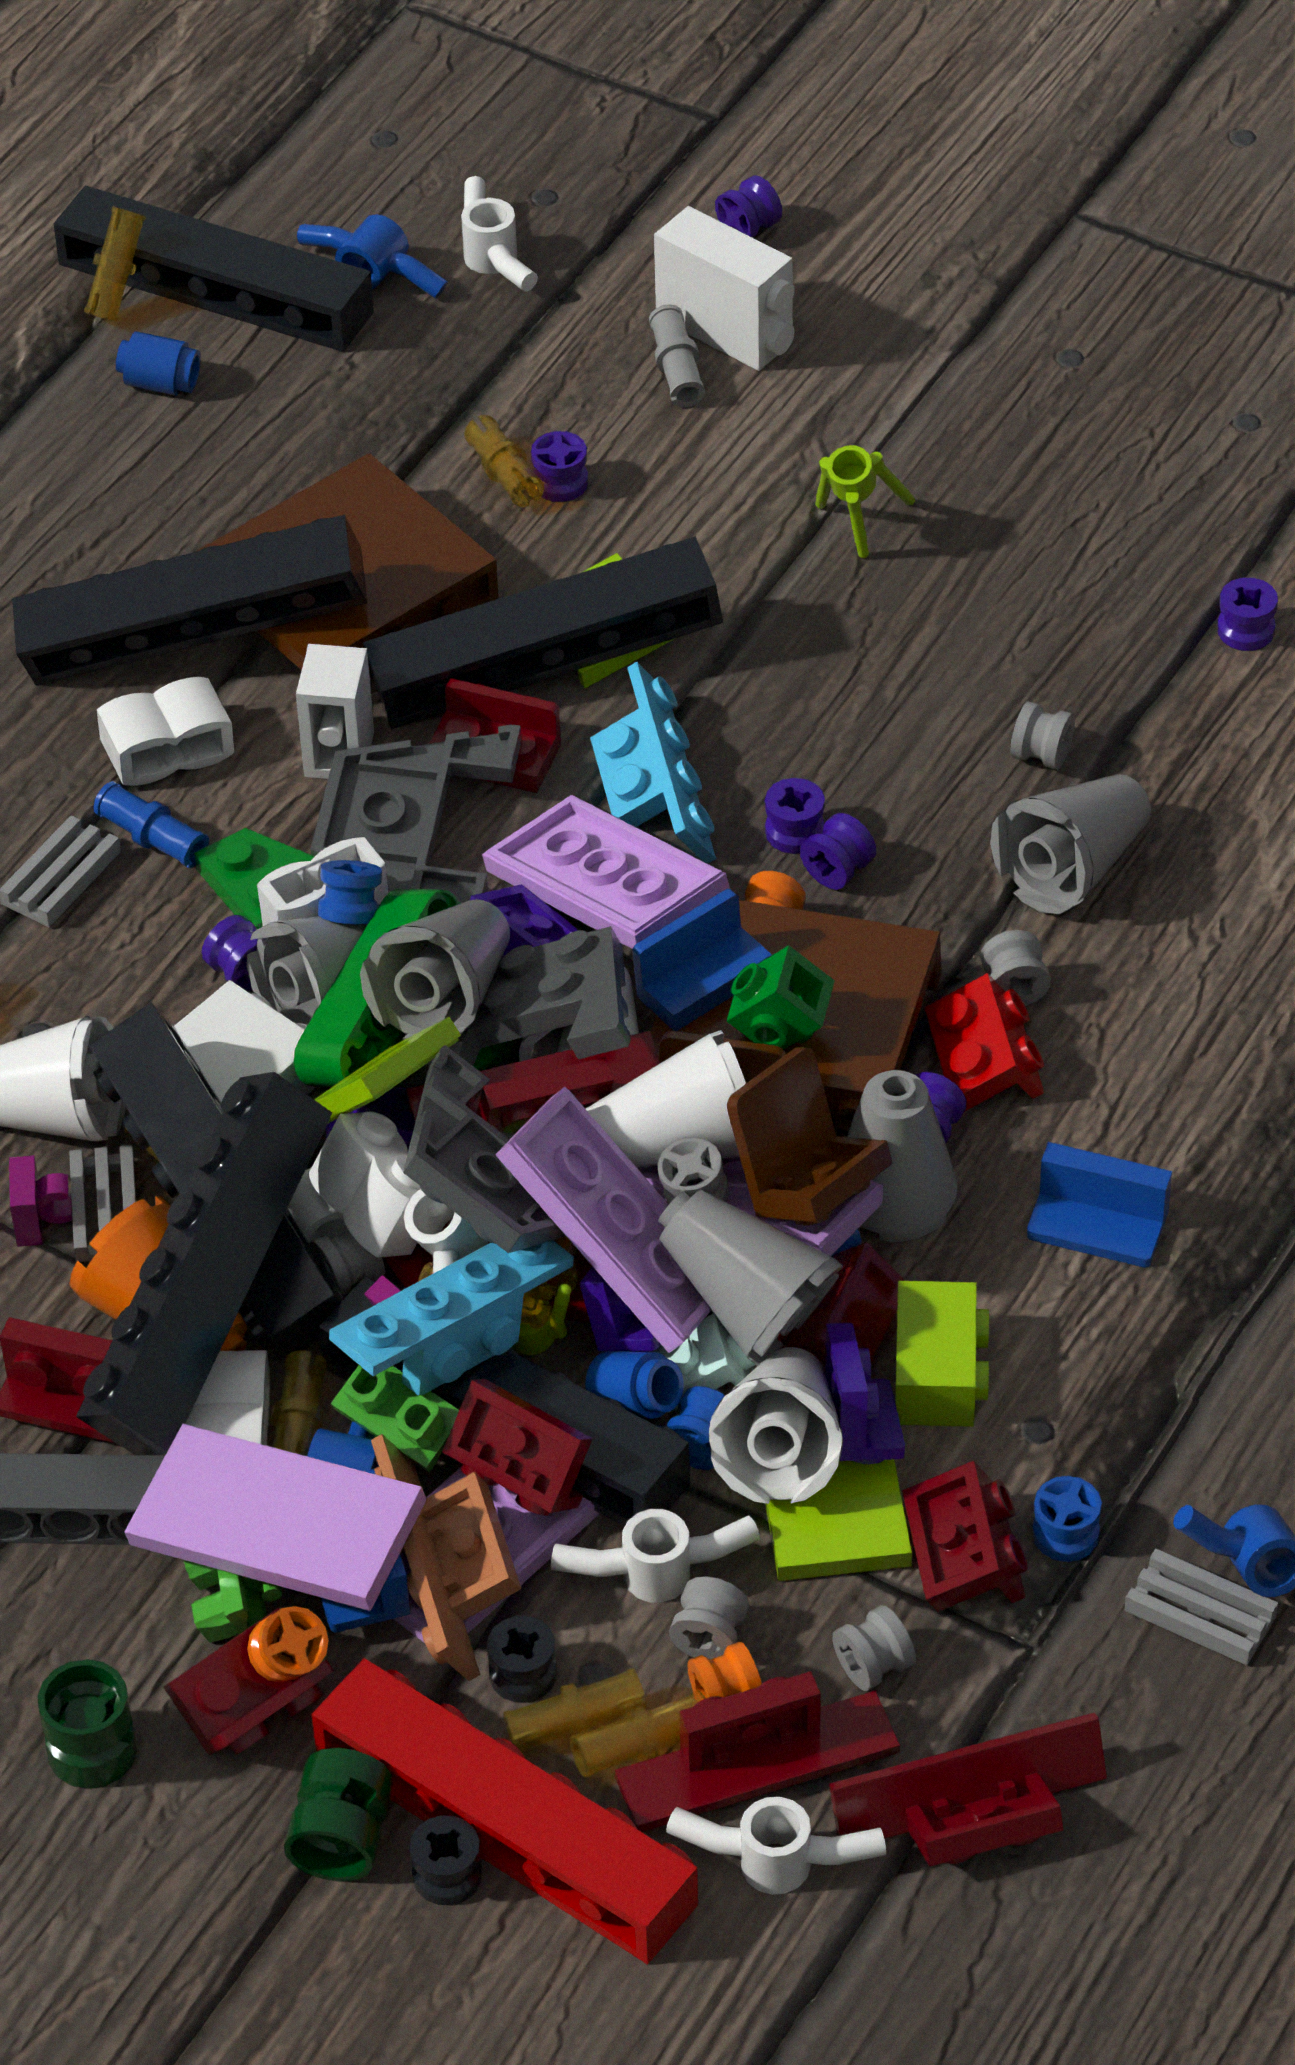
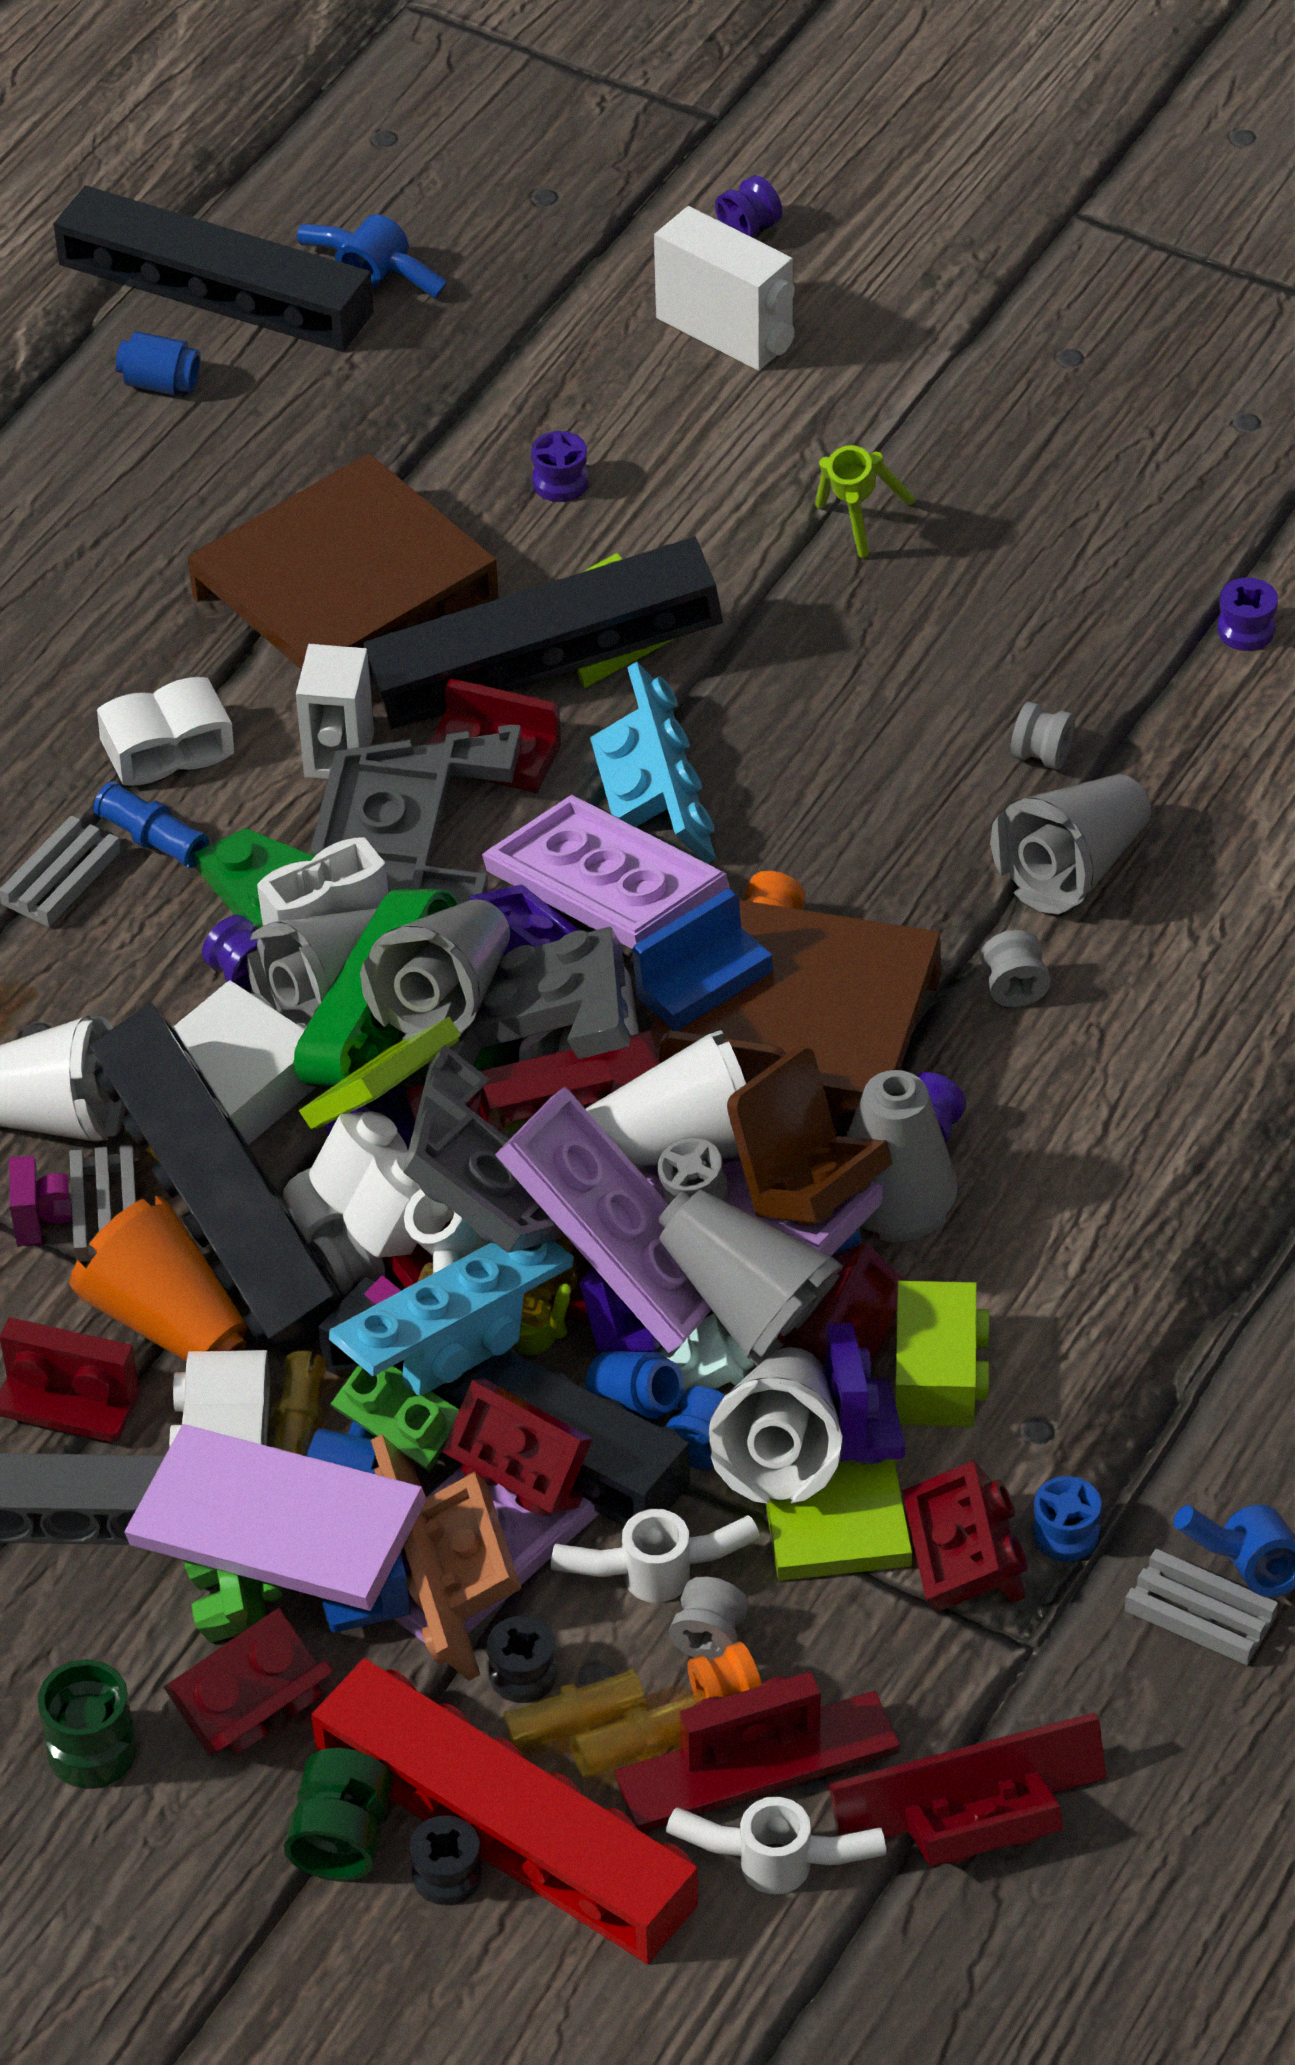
black brick [12,514,368,686] -> none
black brick [76,1072,332,1455] -> none
clear yellow pin [84,206,146,322] -> none
orange wheel [247,1606,329,1683] -> none
blue wheel [318,860,382,924] -> none
white piece [461,176,538,292] -> none
clear yellow pin [464,415,544,507] -> none
light grey pin [649,304,705,407] -> none
green brick [726,945,835,1050] -> none
dark purple wheel [765,778,825,854] -> none
dark purple wheel [800,813,876,890] -> none
light grey wheel [832,1605,916,1691] -> none
red bracket [924,973,1044,1112] -> none
blue panel [1027,1142,1172,1268] -> none

